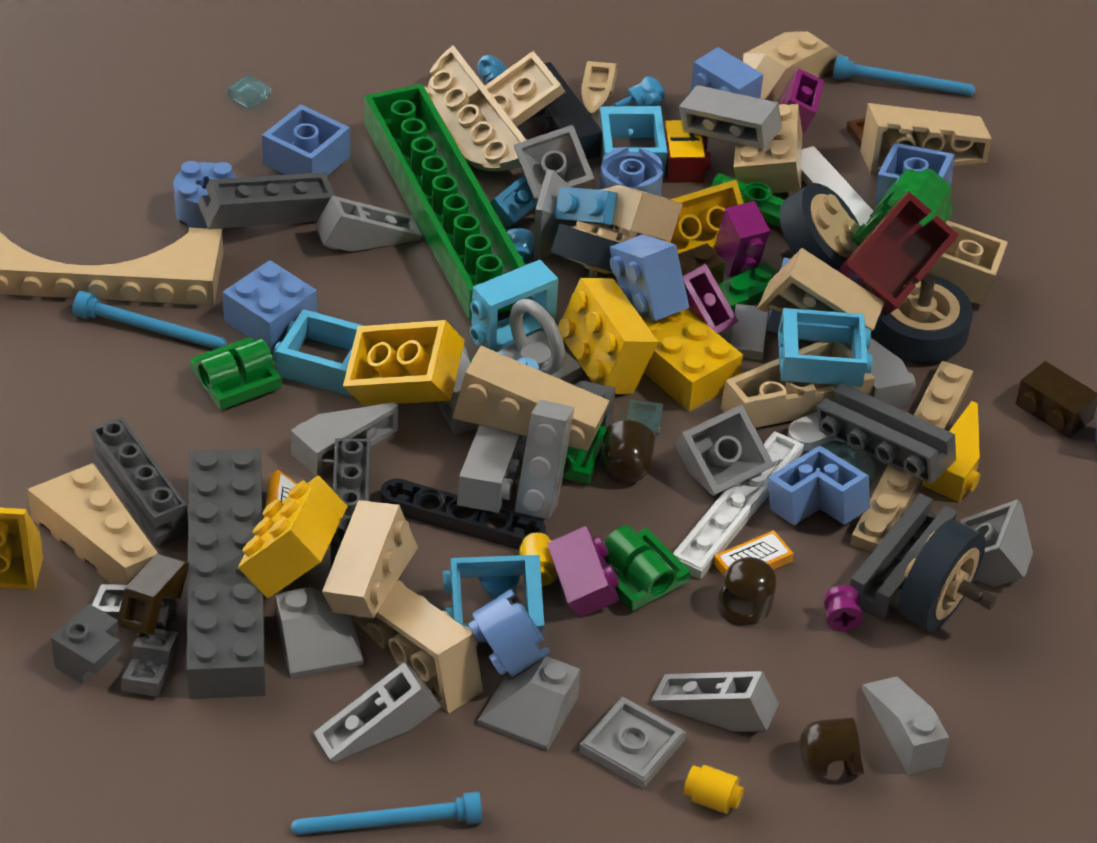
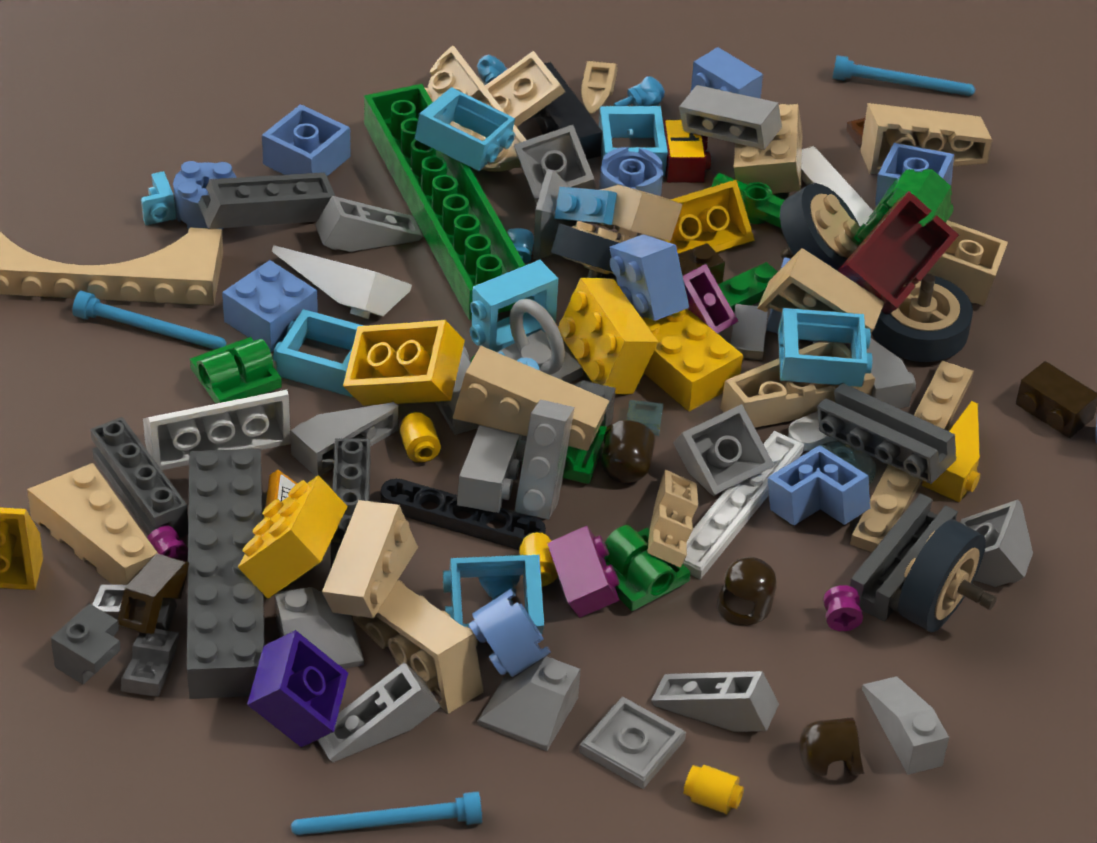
clear light blue tile [227,74,271,109] -> none
dark azure plate [490,174,537,228] -> none
tile [713,530,794,576] -> none
magenta brick [714,201,770,277] -> none
tan wedge [743,32,842,102] -> none
magenta brick [779,68,824,136] -> none
none -> medium azure bracket [141,171,176,225]
none -> white slope [143,390,291,470]
none -> magenta wheel [147,526,188,561]
none -> dark purple brick [247,630,348,747]
none -> white wedge [272,245,412,319]
none -> yellow brick [400,412,441,463]
none -> medium azure window [415,87,515,171]
none -> tan slope [648,469,698,568]

